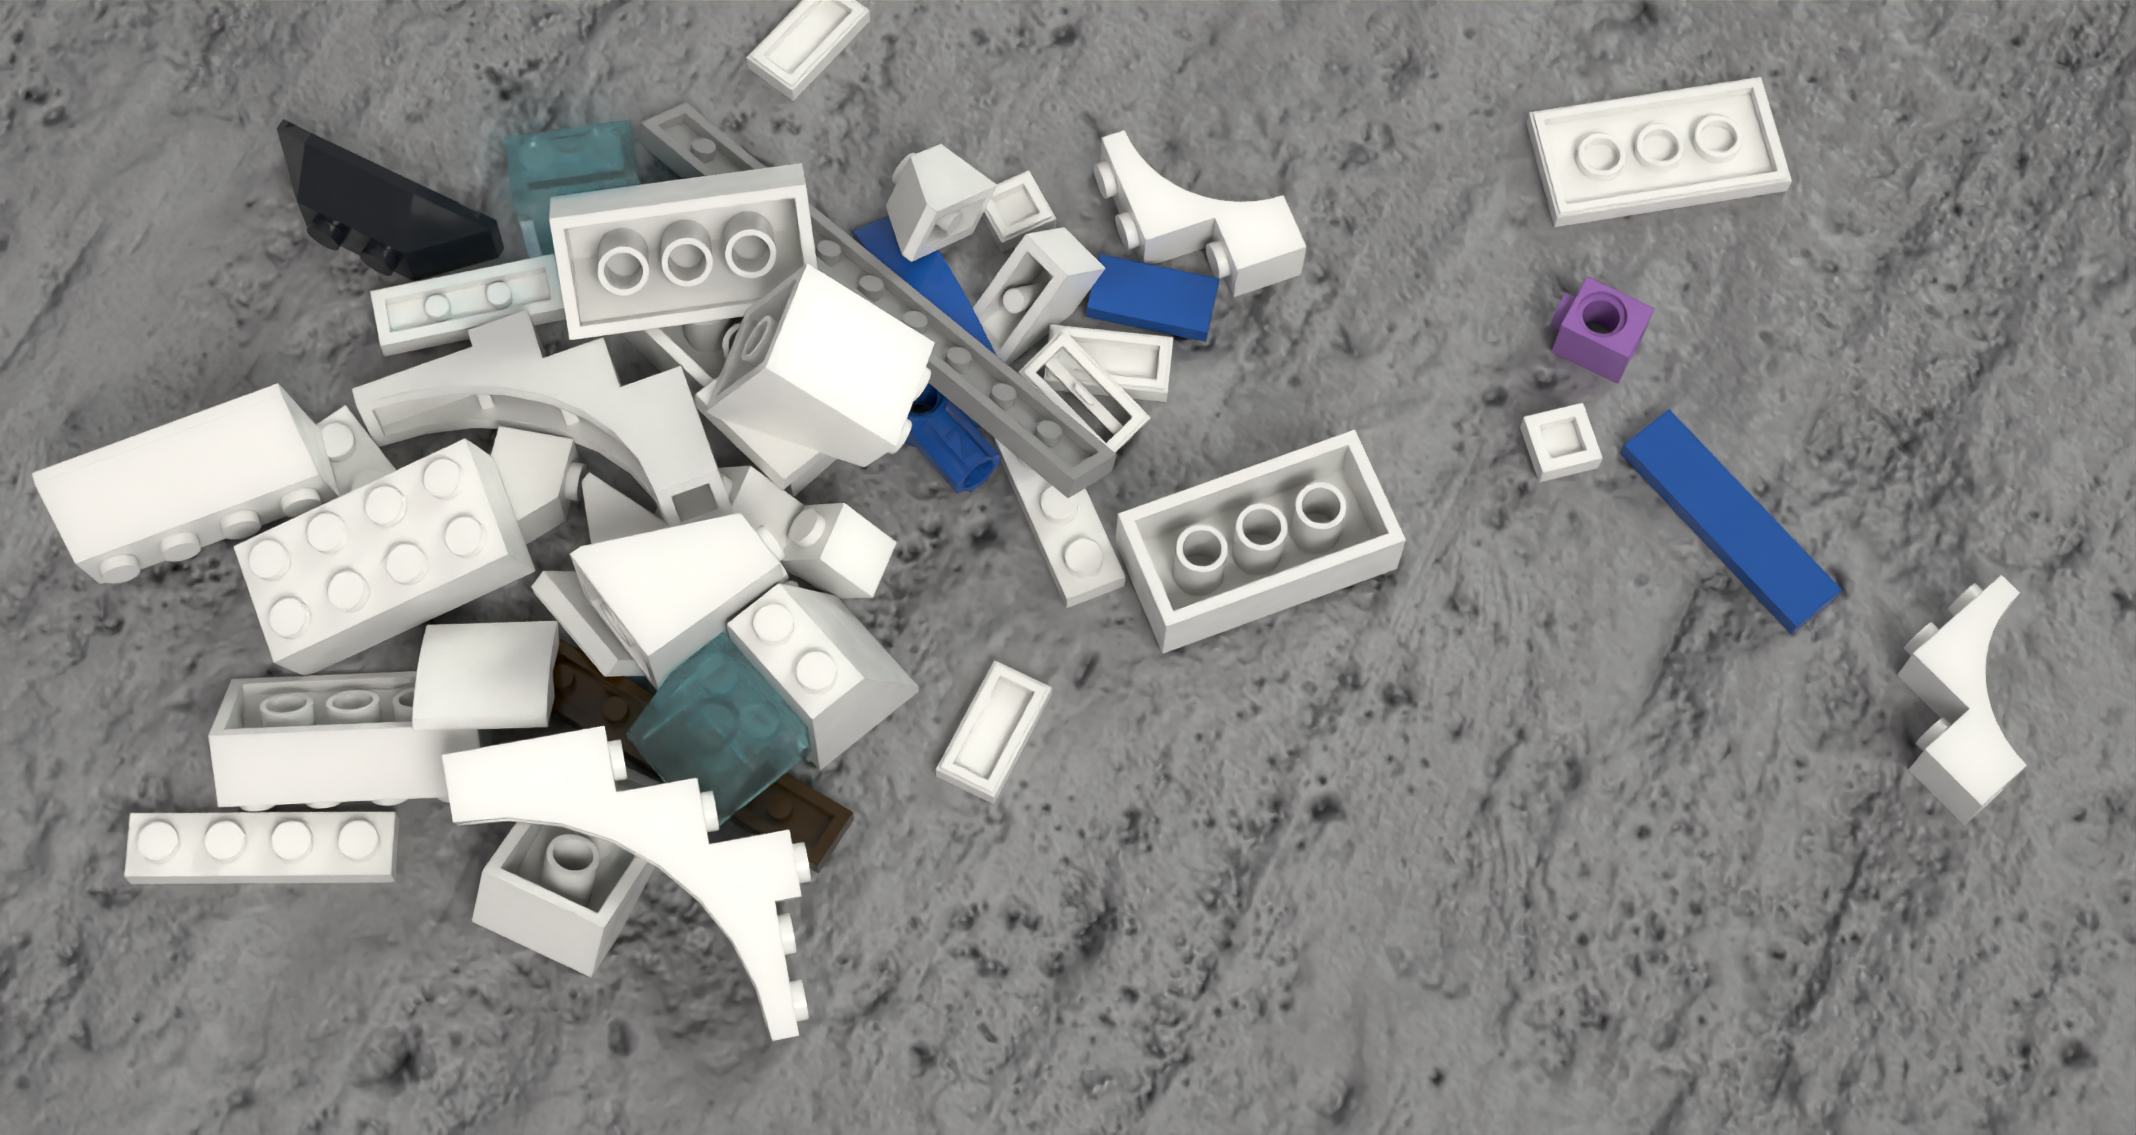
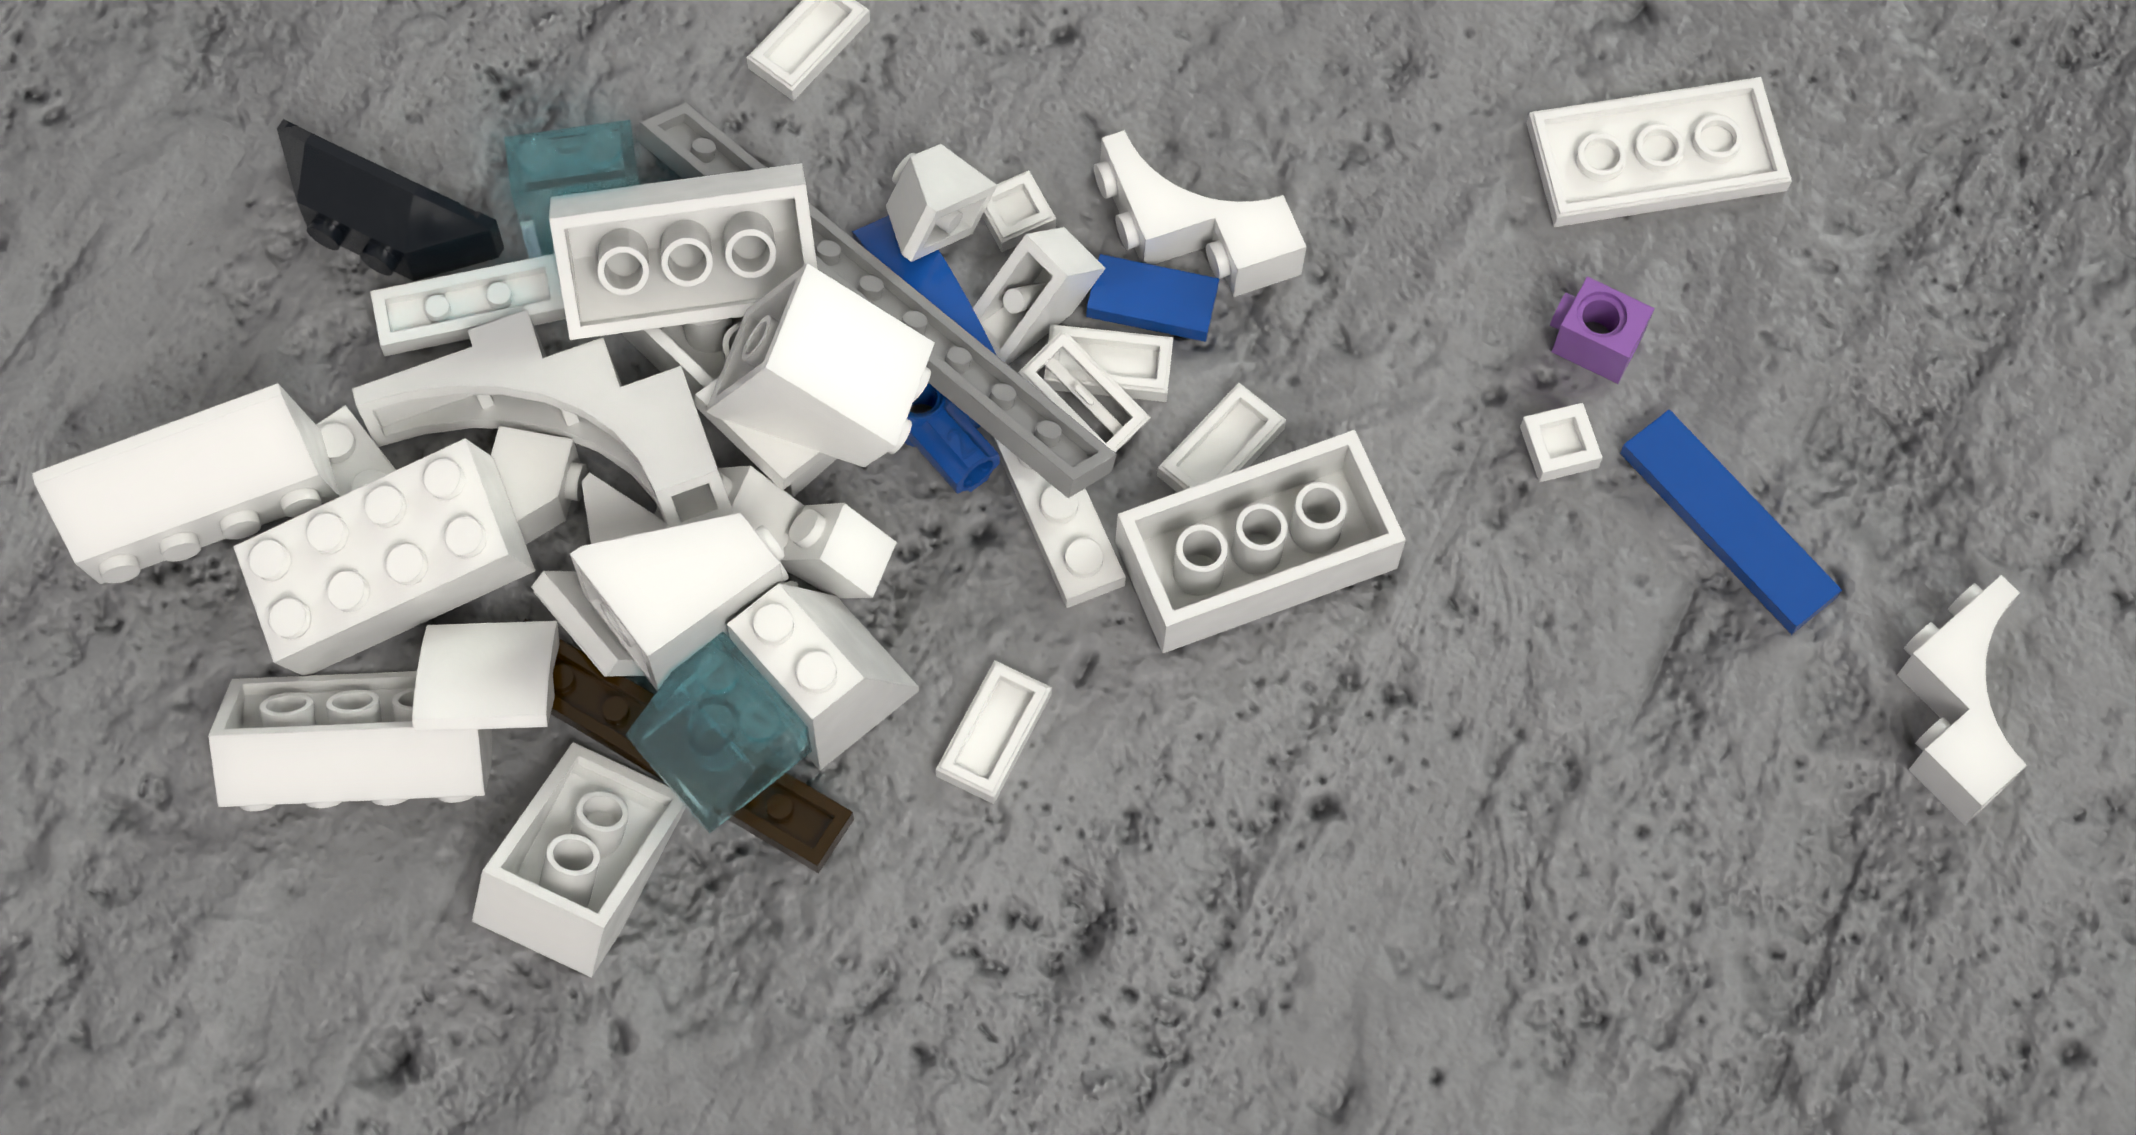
white plate [124,812,399,884] -> none
white arch [442,726,811,1041] -> none
none -> white tile [1157,382,1286,493]

